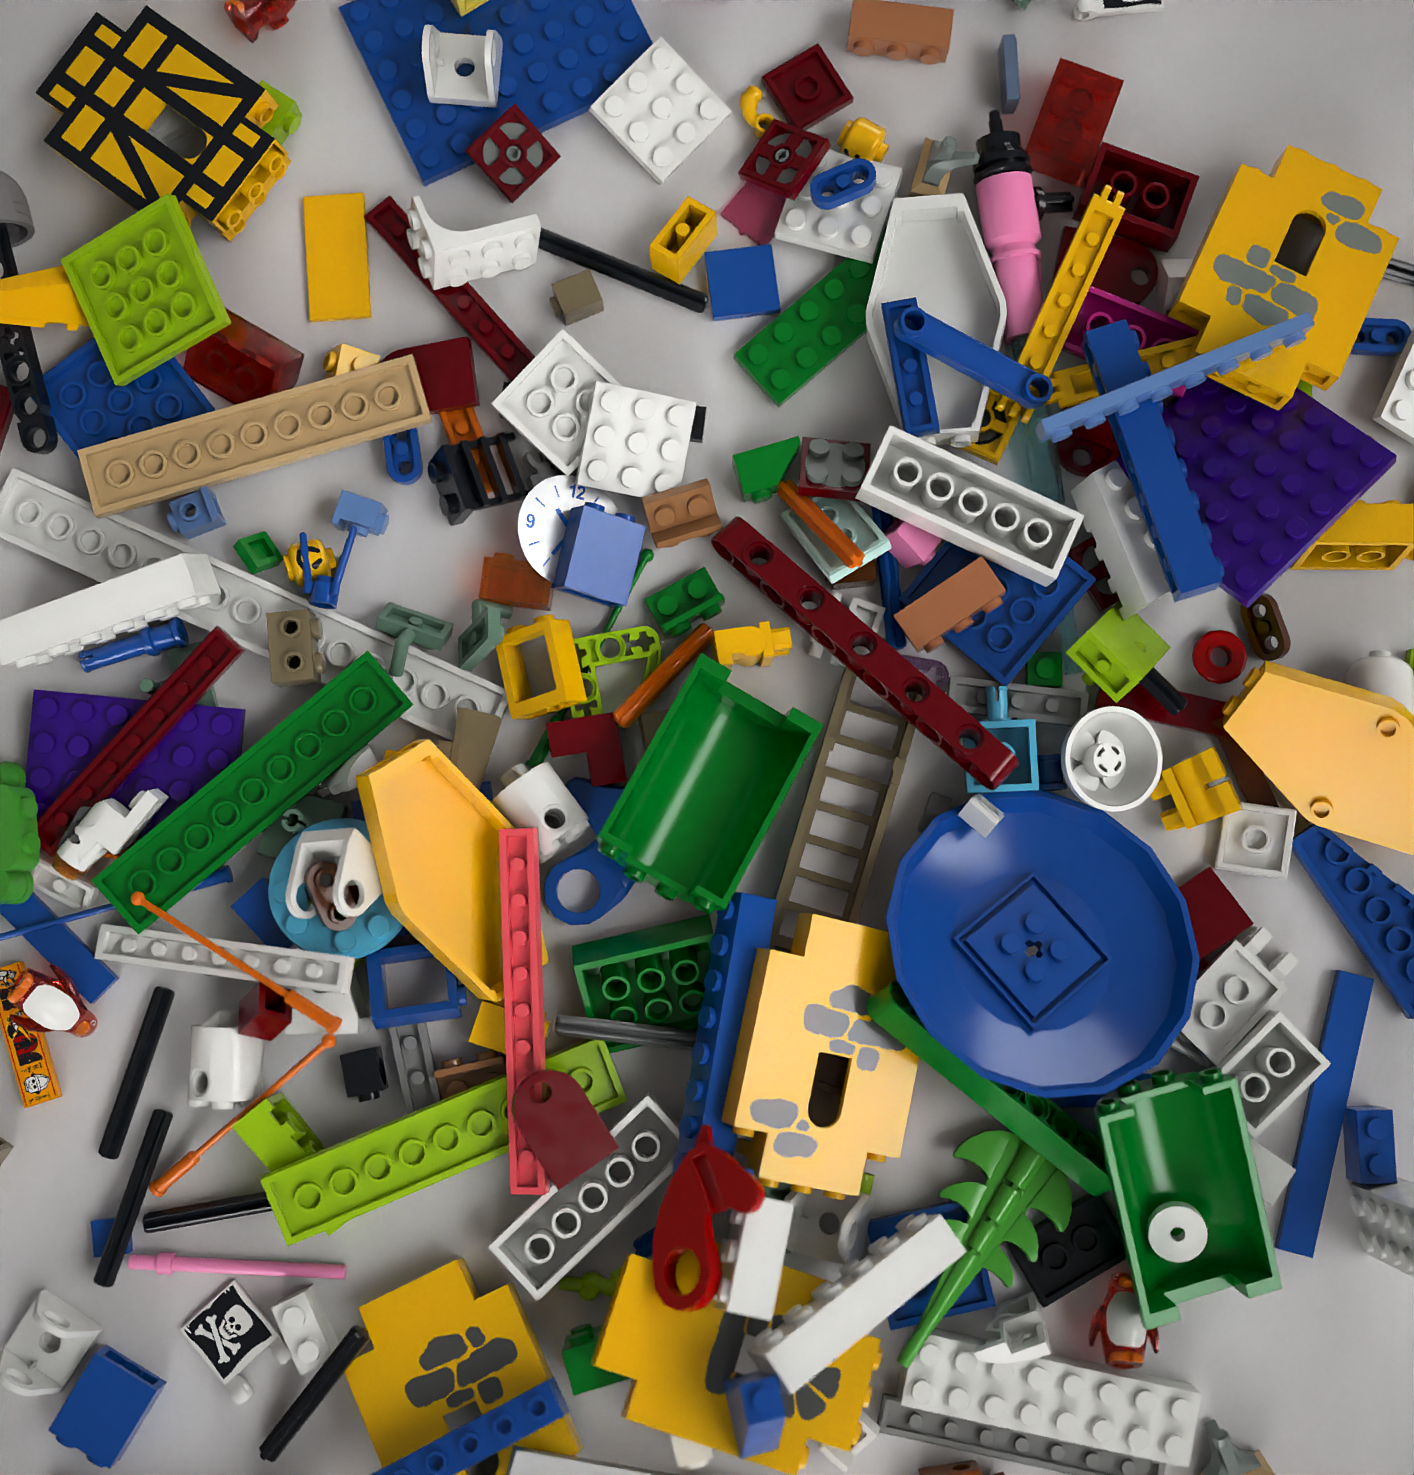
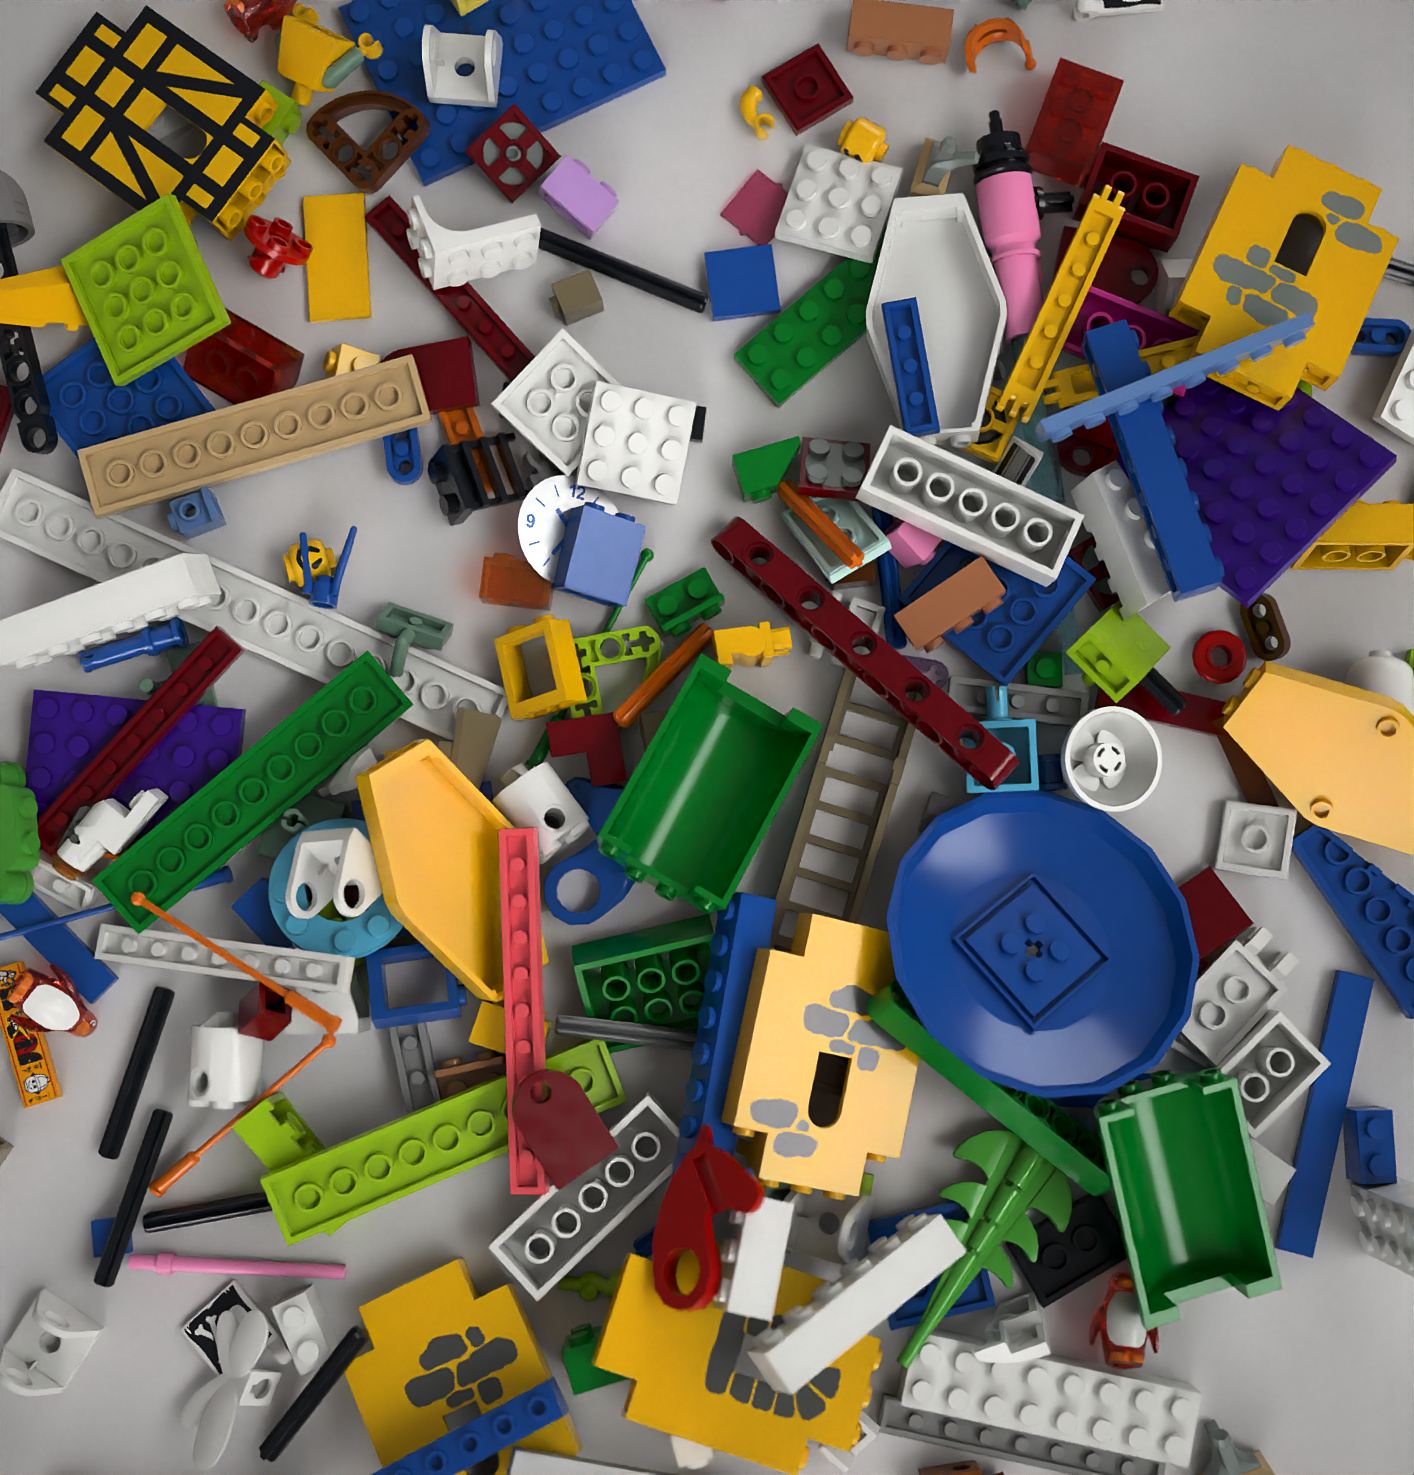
blue brick [48,1345,167,1469] -> none
green plate [233,531,283,575] -> none
dark tan brick [266,609,326,688] -> none
reddish brown plate [304,861,357,931] -> none
medium blue brick [331,490,389,537] -> none
black brick [340,1046,389,1102] -> none
sand green plate [458,599,513,671] -> none
white plate [589,36,732,185] -> none
medium nougat bracket [641,478,722,549] -> none
yellow brick [649,196,717,284] -> none
blue slope [723,1371,786,1459] -> none
dark red piece [738,119,831,201] -> none
blue plate [810,158,876,210] -> none
blue piece [893,307,1053,409] -> none
white slope [958,793,1004,838] -> none
sand blue tile [998,34,1020,114] -> none
white piece [1146,1201,1208,1262] -> none
yellow hips [1150,746,1243,831] -> none
none -> white piece [180,1309,281,1470]
none -> red plate [243,215,313,279]
none -> yellow torso [274,4,383,106]
none -> reddish brown beam [306,90,431,194]
none -> lavender brick [538,155,619,240]
none -> orange helmet [964,17,1036,74]
none -> slope [993,436,1044,487]

